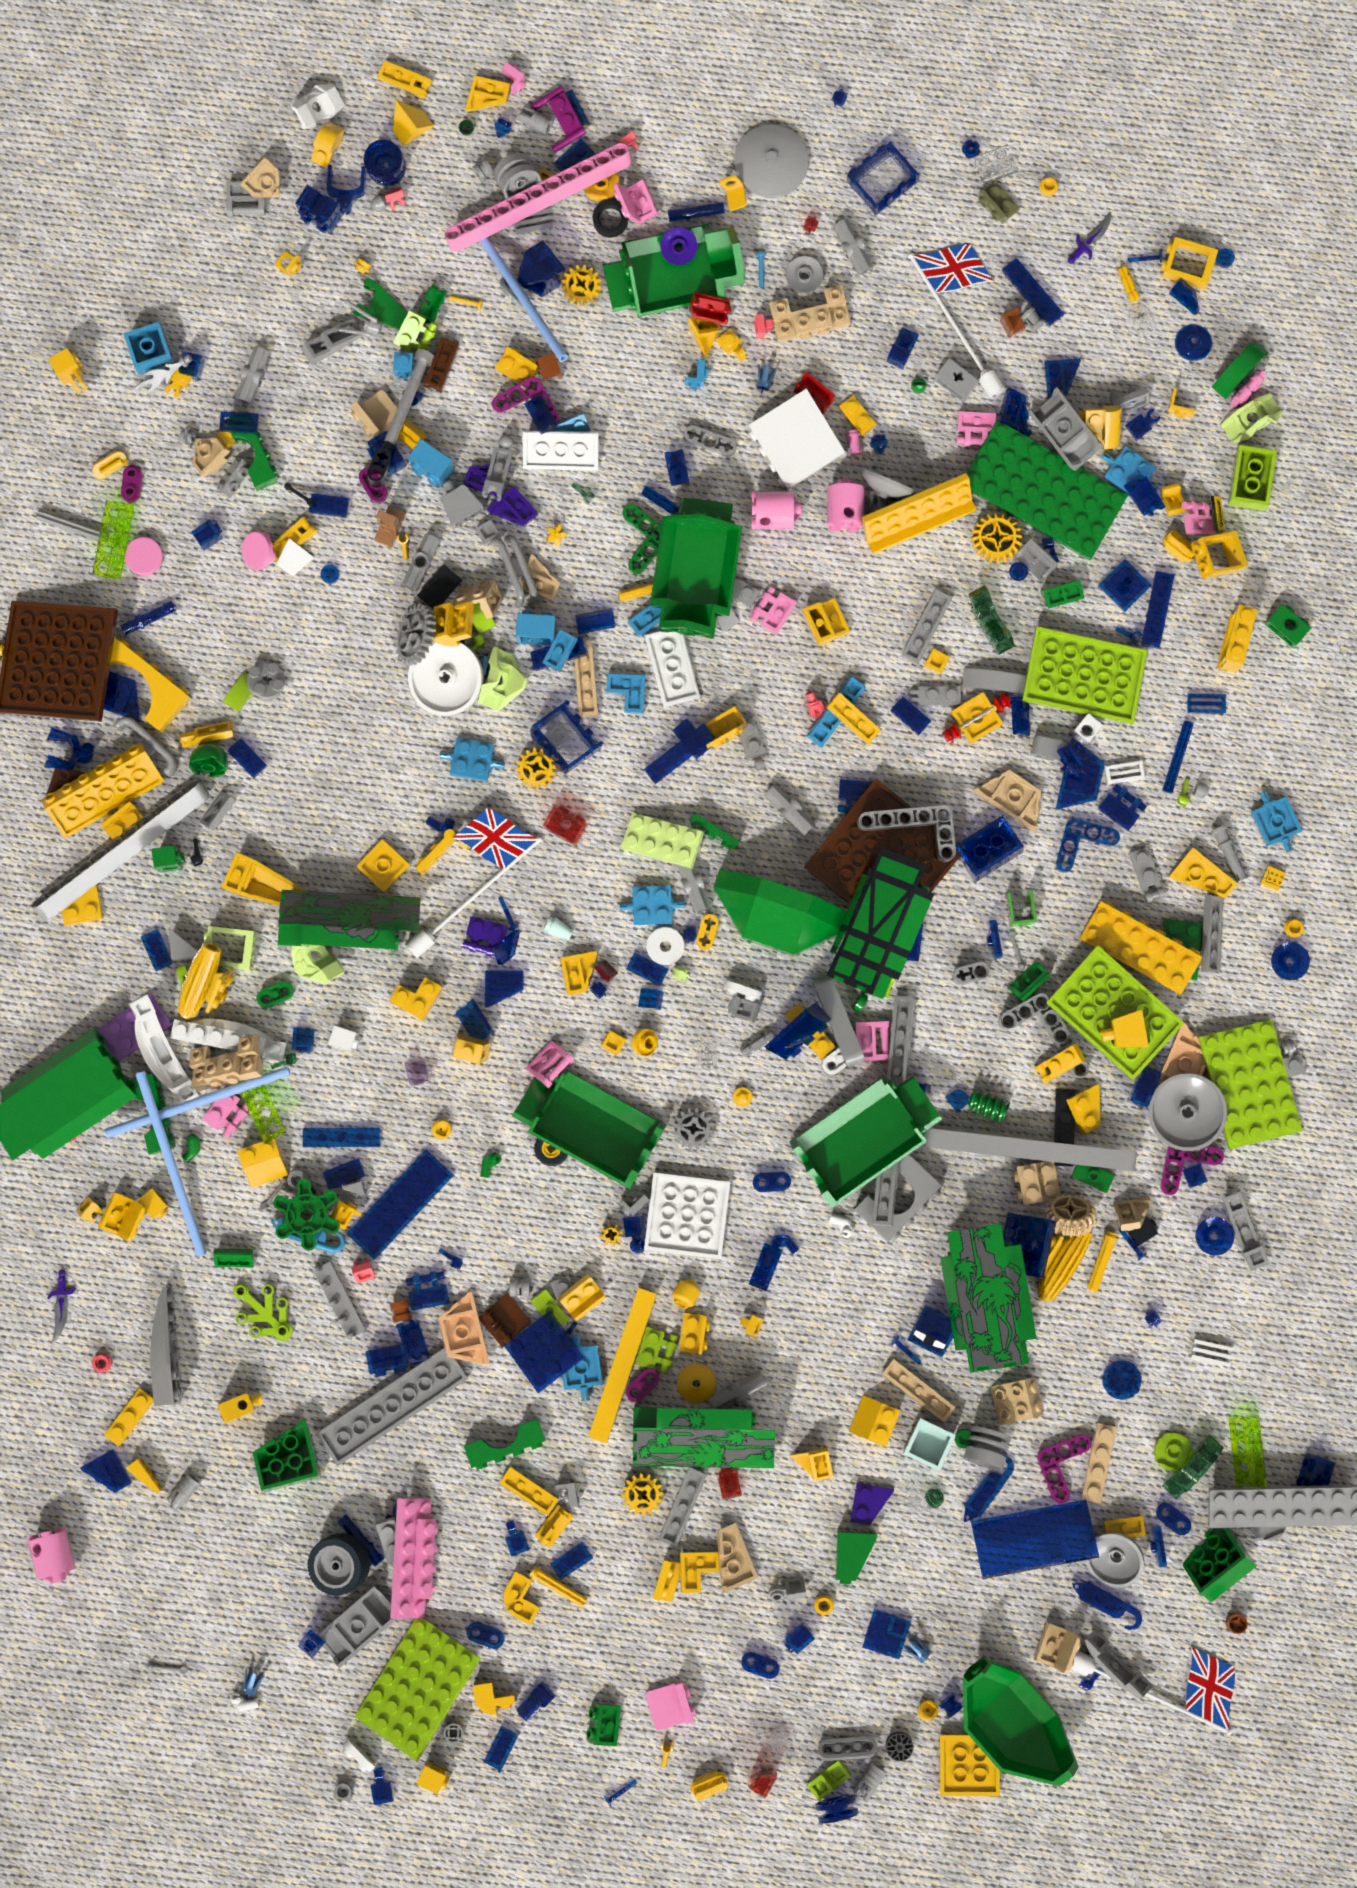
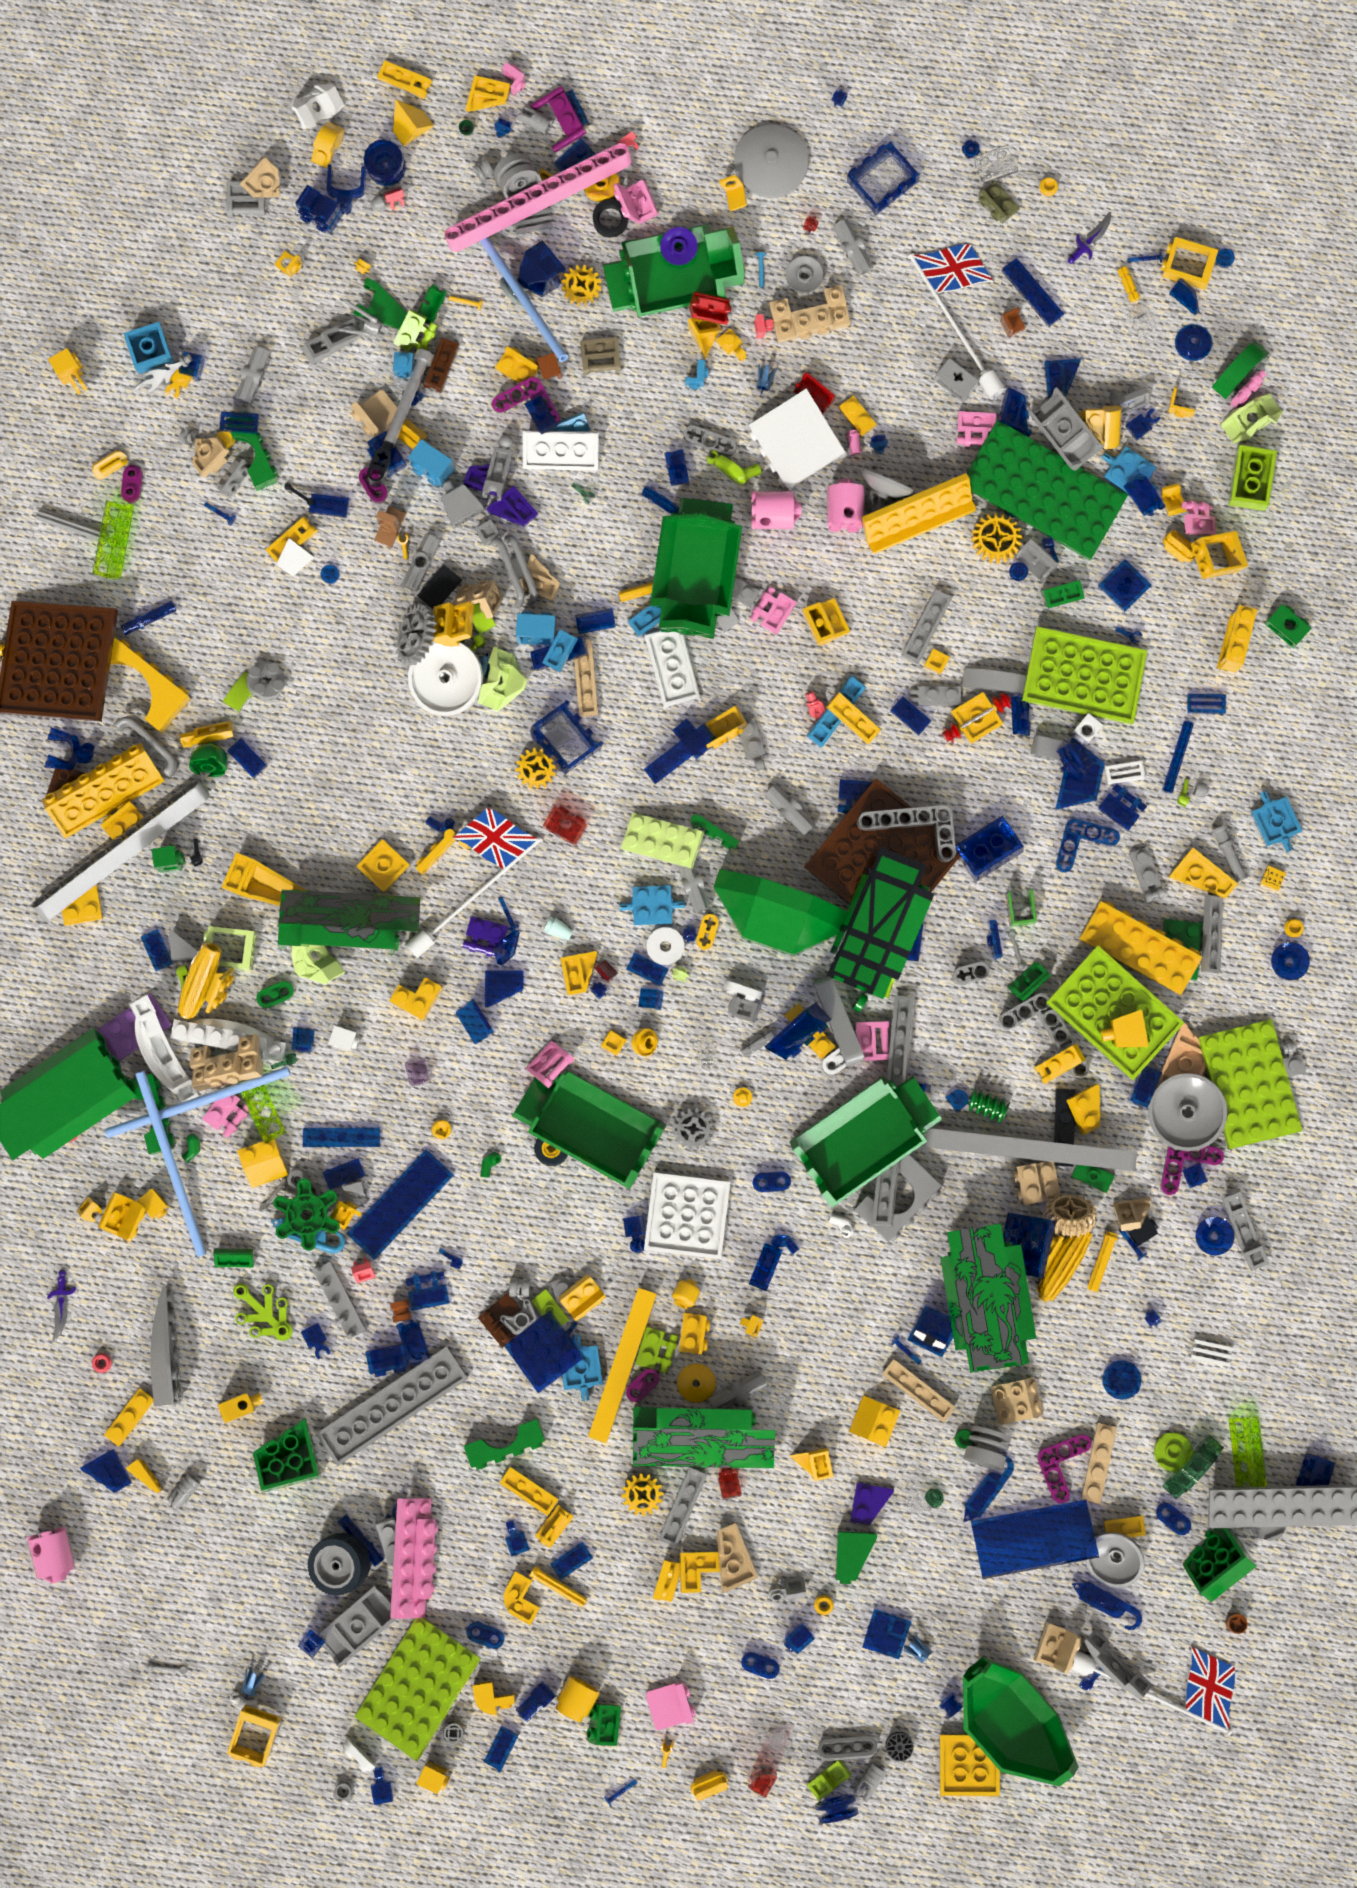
clear blue wing [104,671,140,722] -> none
bright pink tile [124,537,163,576] -> none
clear blue brick [191,519,223,551] -> none
light grey plate [200,791,235,831] -> none
bright pink tile [242,532,276,570] -> none
light nougat wing [438,1291,490,1366] -> none
dark azure plate [440,738,505,782] -> none
yellow torso [452,1033,492,1064] -> none
yellow plant [546,523,567,546] -> none
light grey bracket [555,1479,579,1507] -> none
yellow gear [600,1223,623,1247] -> none
dark azure plate [606,673,646,714] -> none
light grey bracket [620,1195,650,1217] -> none
green beam [622,504,661,575] -> none
clear blue pin [668,202,725,222] -> none
clear blue plate [886,327,919,370] -> none
light aqua piece [903,1418,956,1471] -> none
green hinge [911,378,926,394] -> none
yellow tile [917,1700,938,1721] -> none
clear green arch [968,585,1015,655] -> none
tan wing [973,770,1041,833] -> none
light grey bush [1021,307,1045,332] -> none
clear blue plate [1140,571,1174,649] -> none
clear blue plate [1150,1526,1167,1567] -> none
sticker [1210,496,1225,531] -> none
none -> clear blue pin [204,502,236,526]
none -> yellow window [227,1704,282,1767]
none -> clear blue plate [301,1323,331,1360]
none -> light grey piece [500,1298,538,1335]
none -> yellow piece [555,1675,600,1723]
none -> dark tan plate [580,337,621,375]
none -> lime arm [706,450,762,484]

